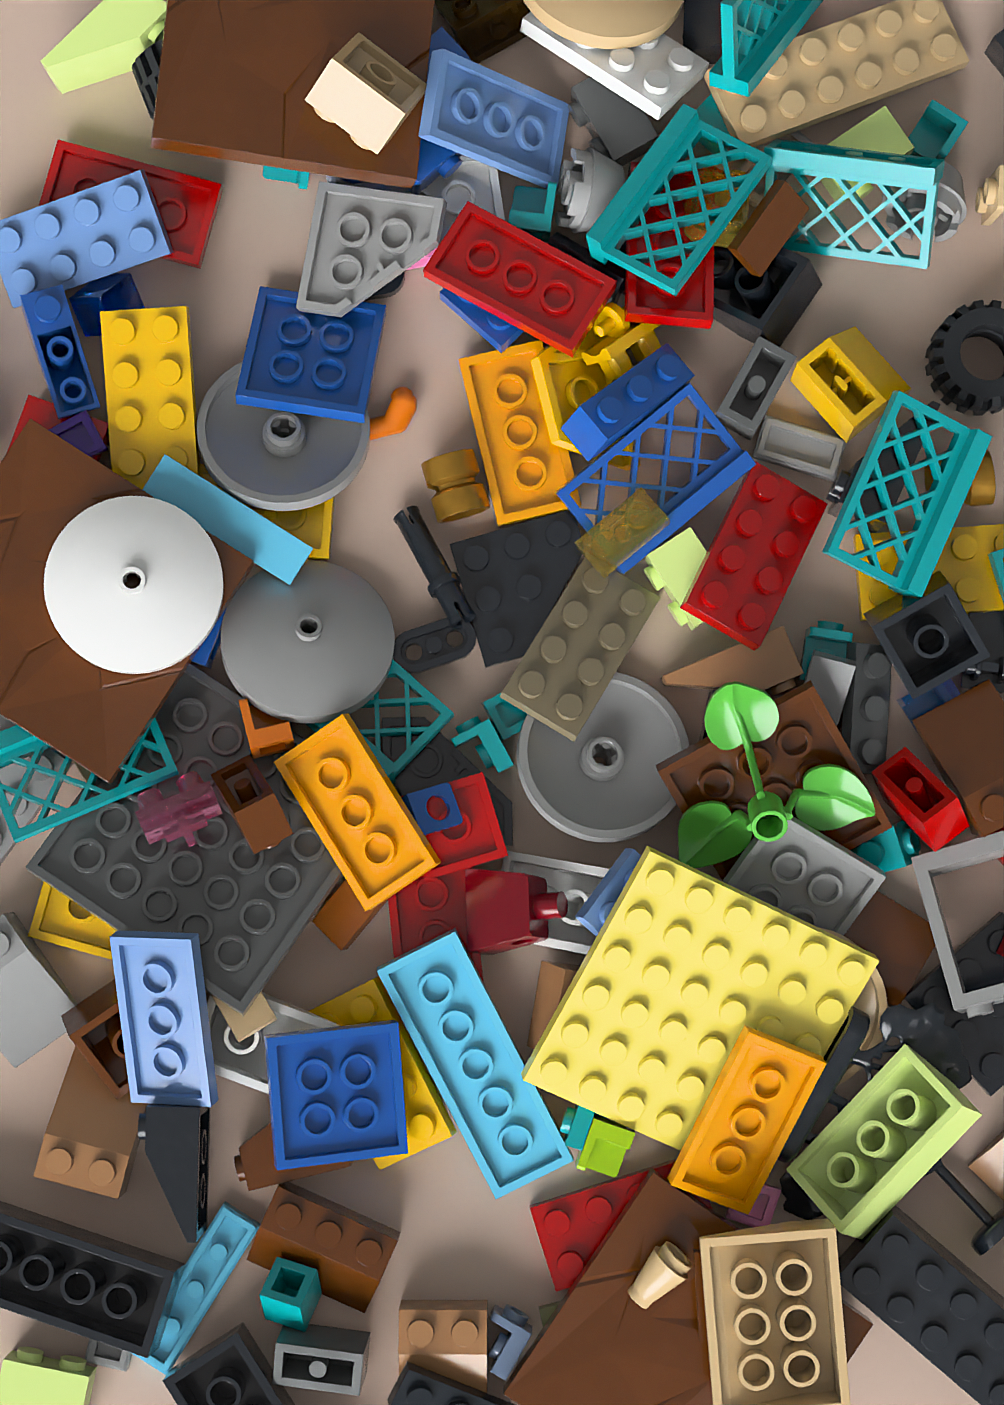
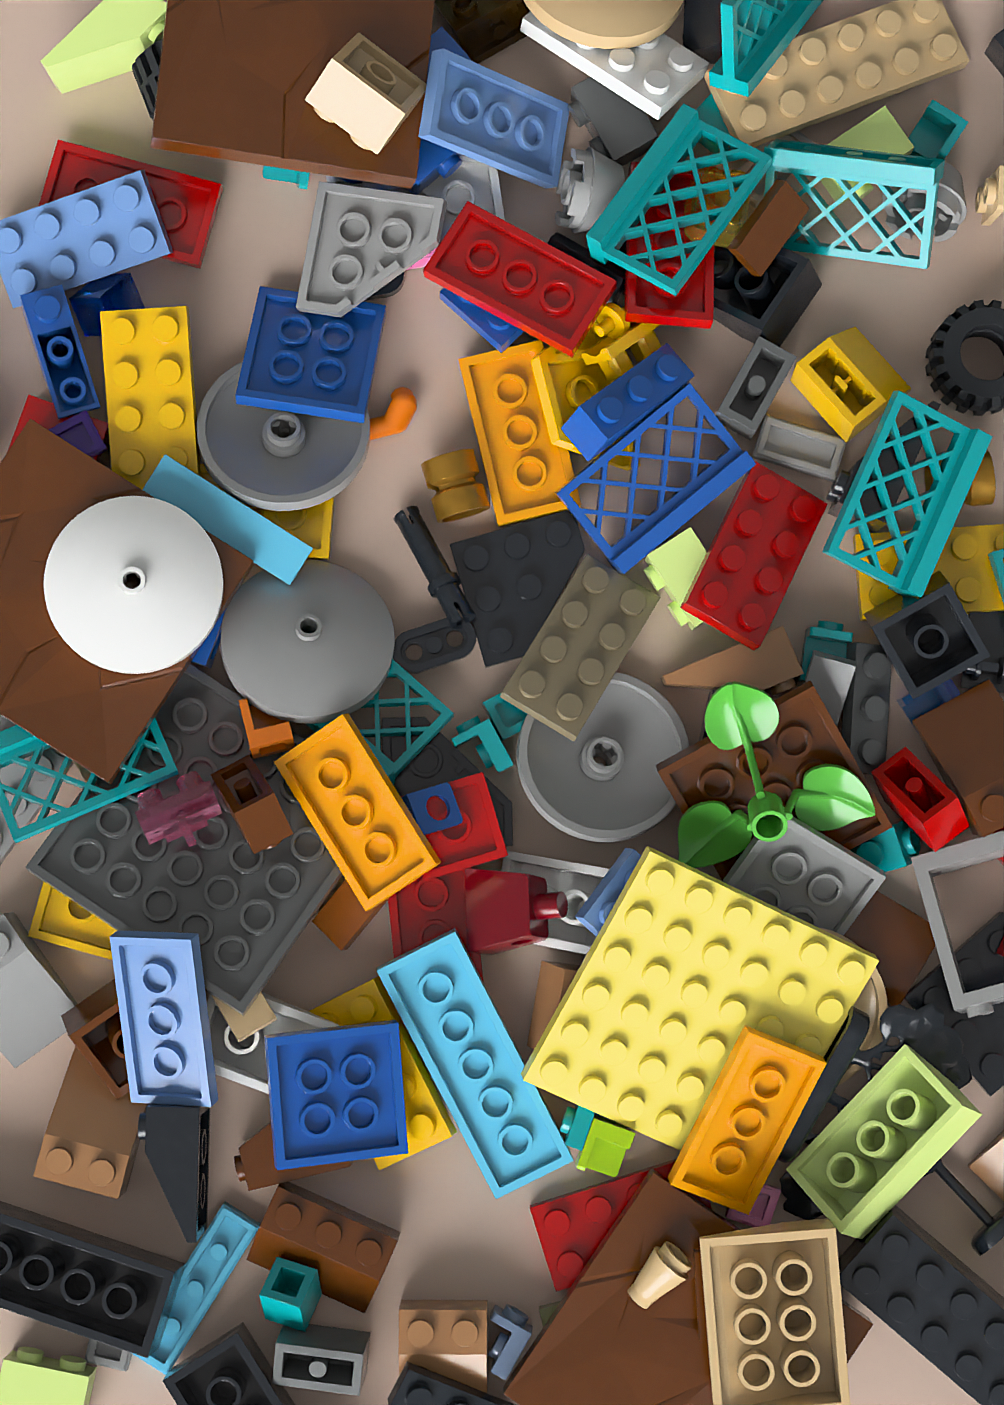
teal panel [508,182,557,242] -> none
clear yellow plate [575,487,670,578] -> none

